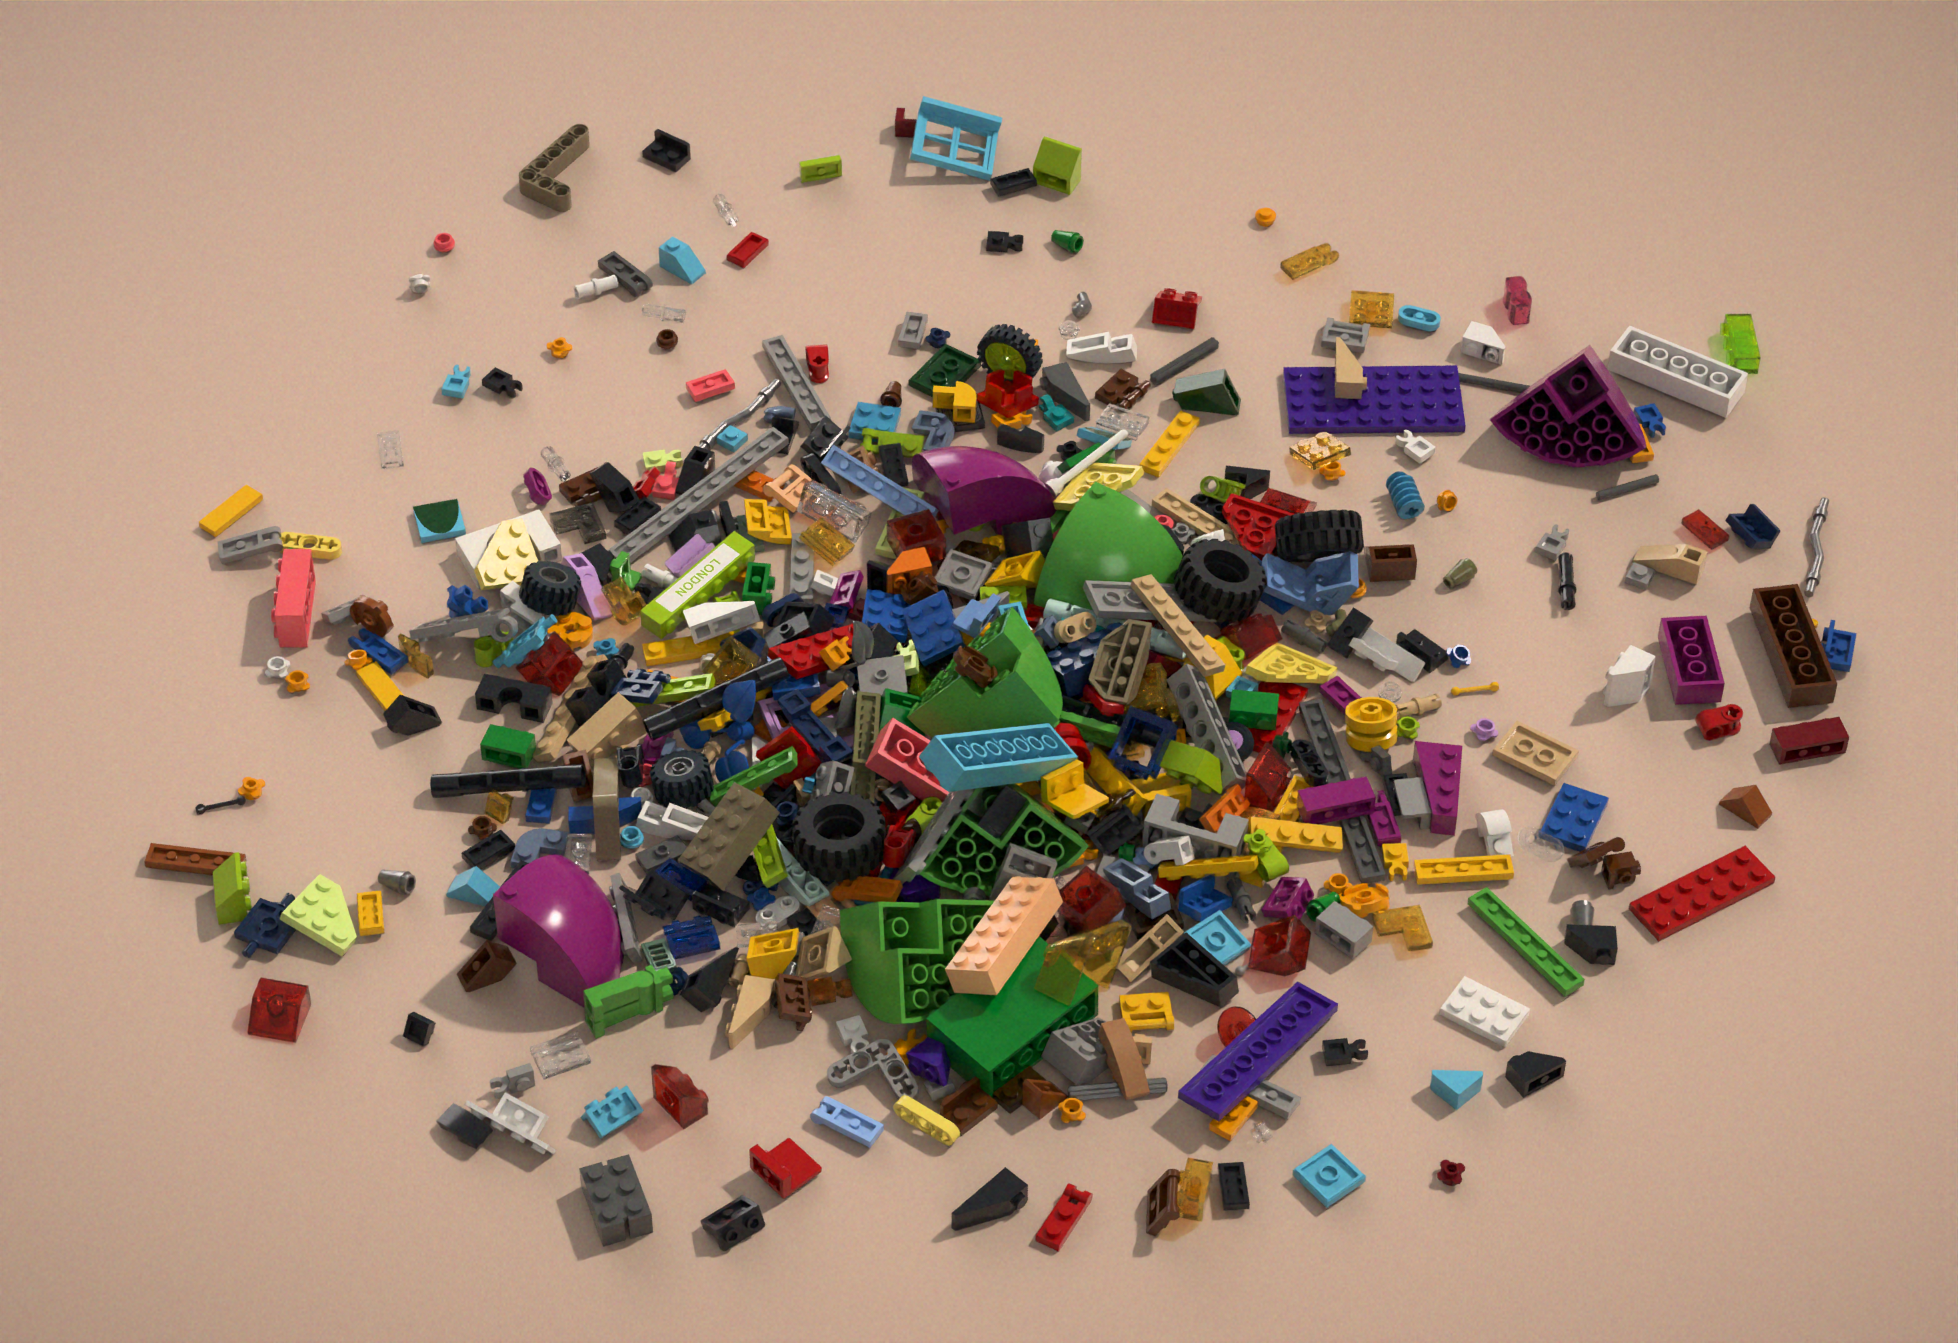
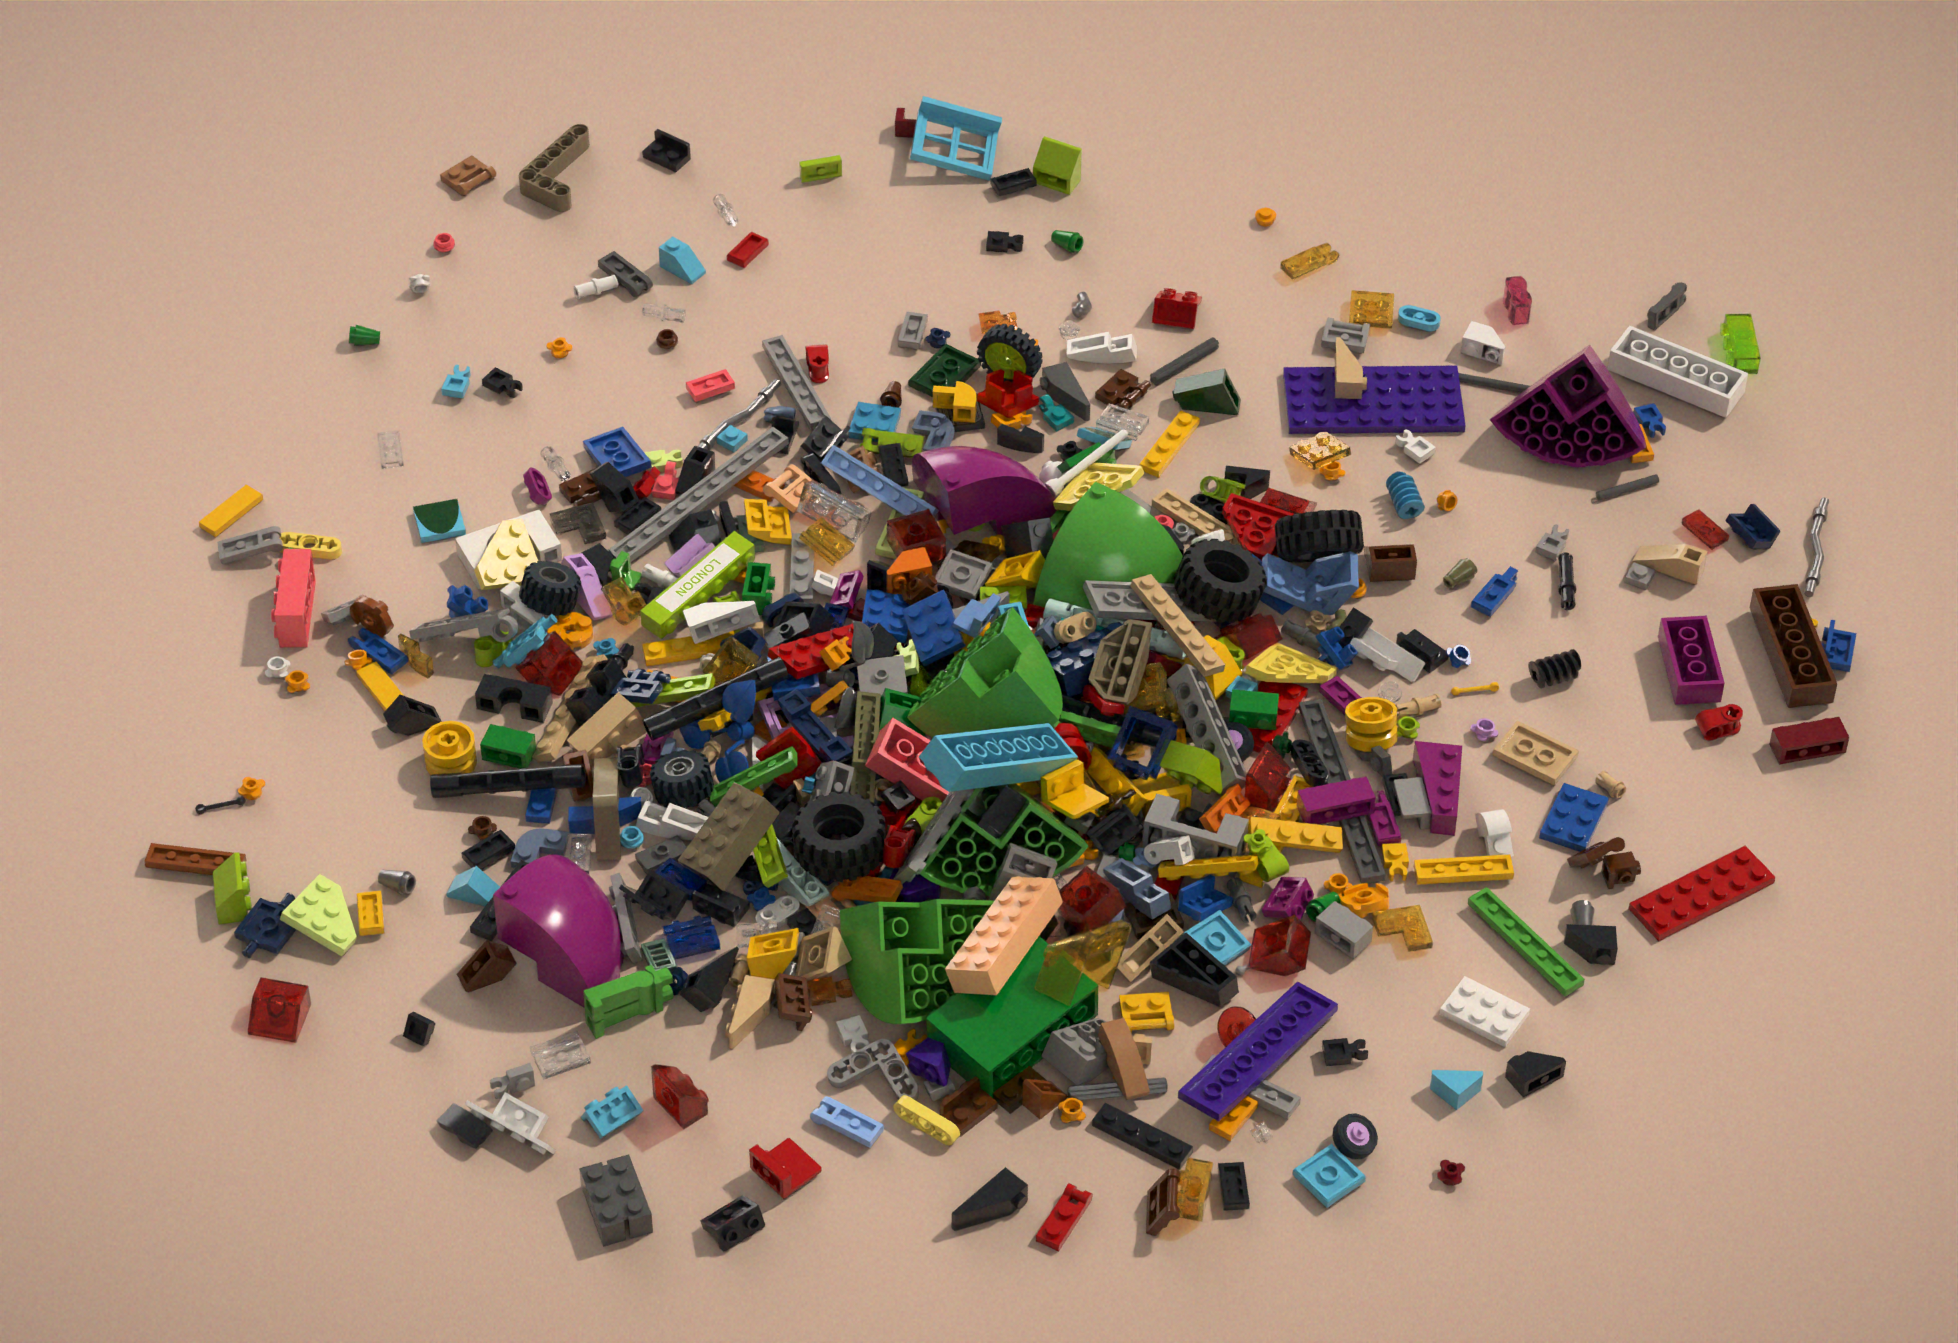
clear yellow tile [484,790,514,824] -> none
dark blue plate [776,801,798,826] -> none
reddish brown plate [953,646,998,688] -> none
clear plate [1517,826,1564,862] -> none
white slope [1603,645,1656,707] -> none
dark orange slope [1719,785,1772,829] -> none
none -> green cone [349,325,380,346]
none -> yellow wheel [422,721,477,775]
none -> medium nougat plate [440,155,496,196]
none -> blue plate [583,427,652,477]
none -> clear orange plate [978,311,1017,334]
none -> black plate [1092,1103,1193,1170]
none -> blue hips [1315,626,1358,670]
none -> black wheel [1332,1113,1378,1159]
none -> blue hinge [1471,566,1518,617]
none -> black piece [1528,649,1581,689]
none -> tan pin [1595,771,1626,799]
none -> dark grey hinge [1647,282,1687,330]

